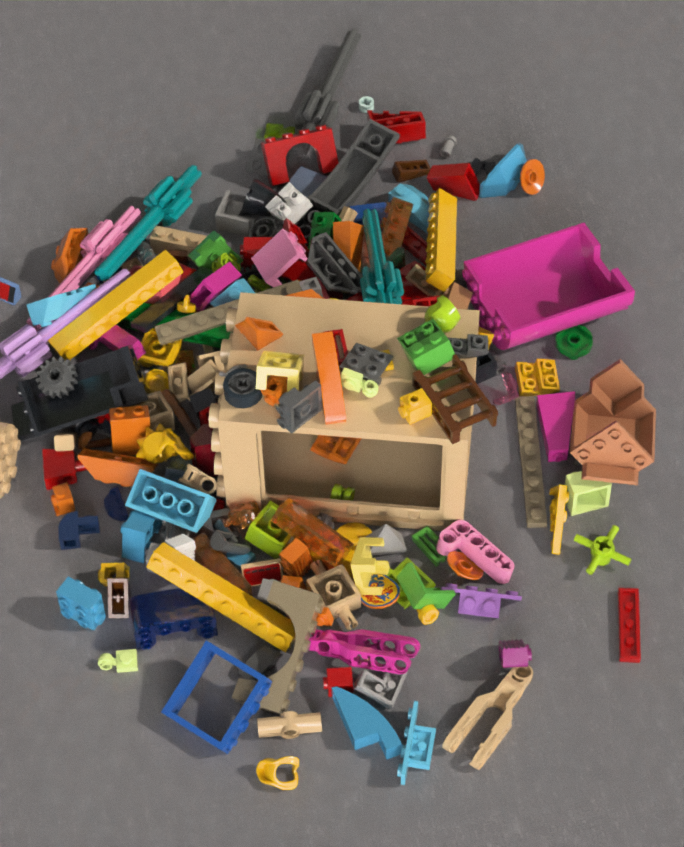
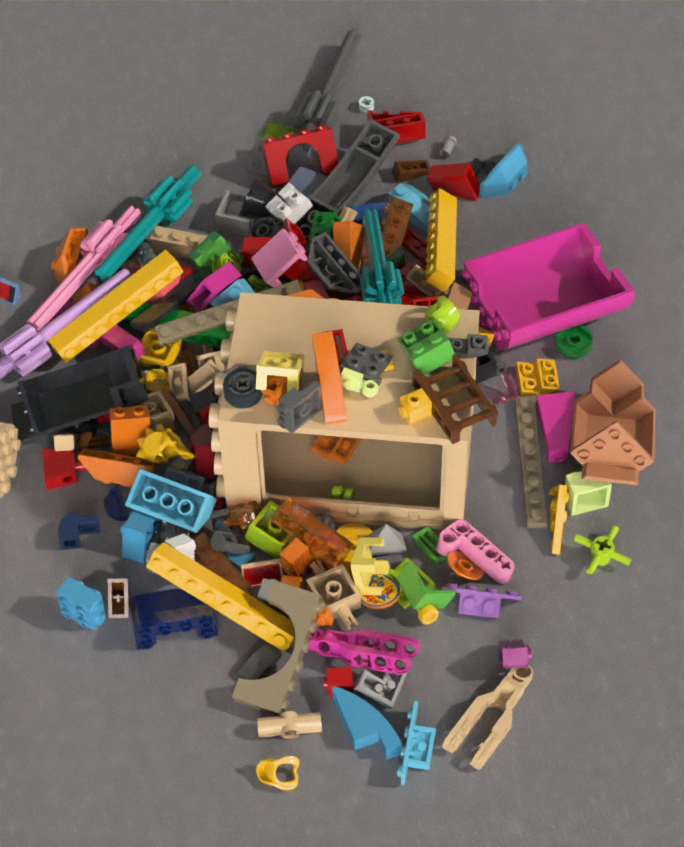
medium azure wedge [27,284,96,328] -> none
dark grey gear [35,357,78,399] -> none
orange brick [50,482,75,516] -> none
yellow brick [98,562,130,587] -> none
yellowish green plate [98,649,138,673] -> none
blue window [161,640,272,754] -> none
reddish brown plate [169,250,189,266] -> none
yellow tile [177,295,196,313] -> none
tan piece [178,464,217,495] -> none
orange slope [235,317,283,350] -> none
light grey panel [299,277,323,297] -> none
orange dish [520,159,545,195] -> none
red tile [618,588,641,663] -> none

